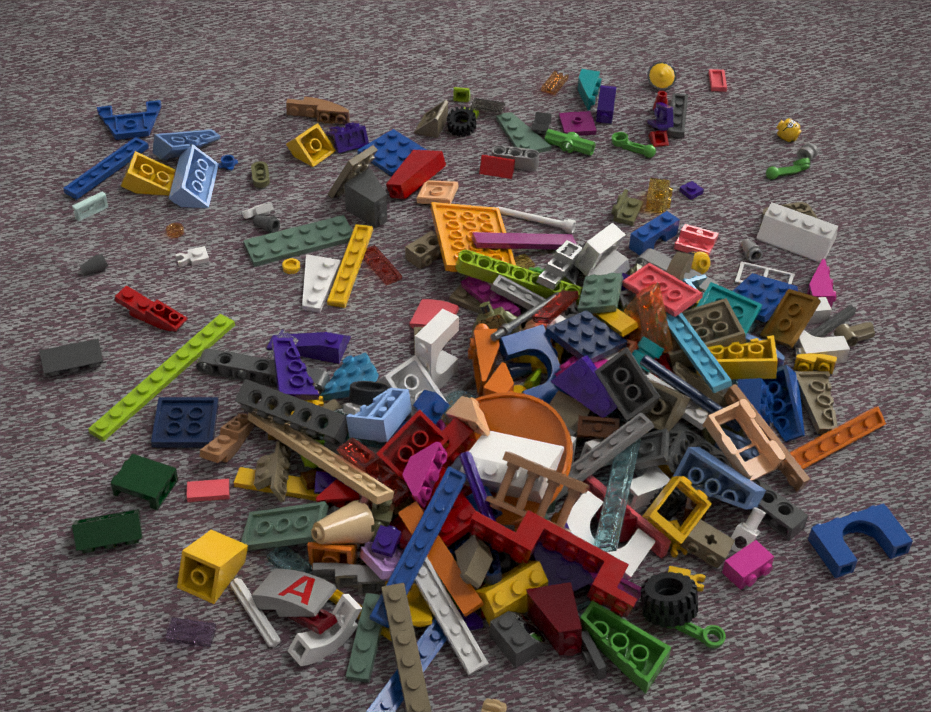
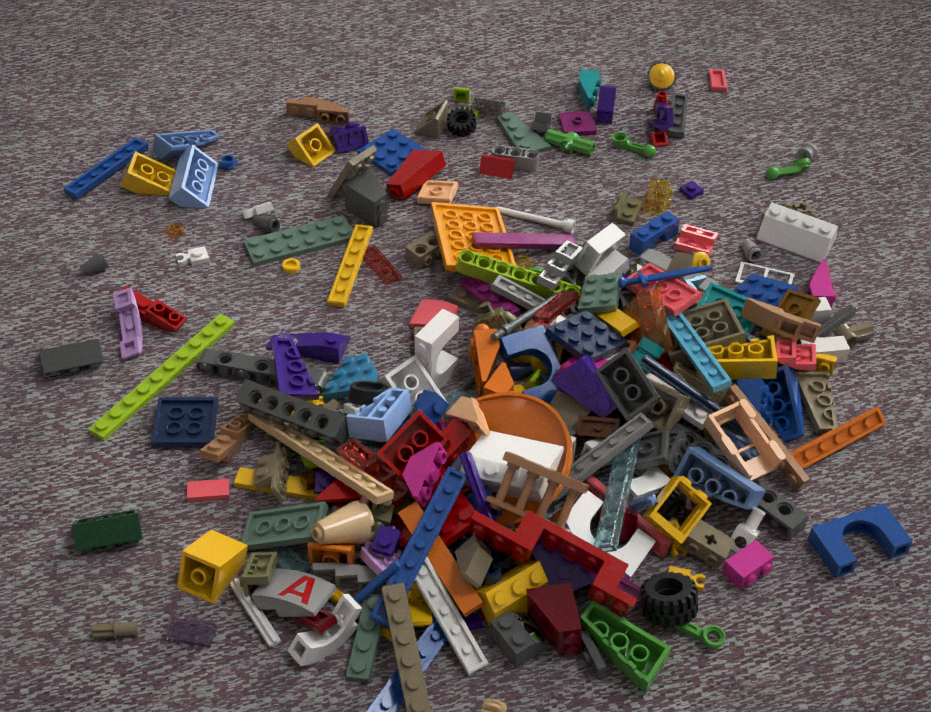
light aqua tile [72,191,108,221] -> none
blue wing [97,100,161,140] -> none
dark green panel [111,454,178,510] -> none
olive plate [251,161,270,188] -> none
white wing [302,254,341,313] -> none
clear orange tile [541,71,569,95] -> none
yellow head [776,118,802,142] -> none
none -> dark tan axle [91,621,138,639]
none -> lavender slope [113,288,143,360]
none -> olive bracket [240,552,278,595]
none -> blue bar [353,560,401,604]
none -> blue sword [618,265,713,289]
none -> medium blue axle [628,494,658,513]
none -> medium nougat slope [740,297,821,343]
none -> coral slope [776,338,816,371]

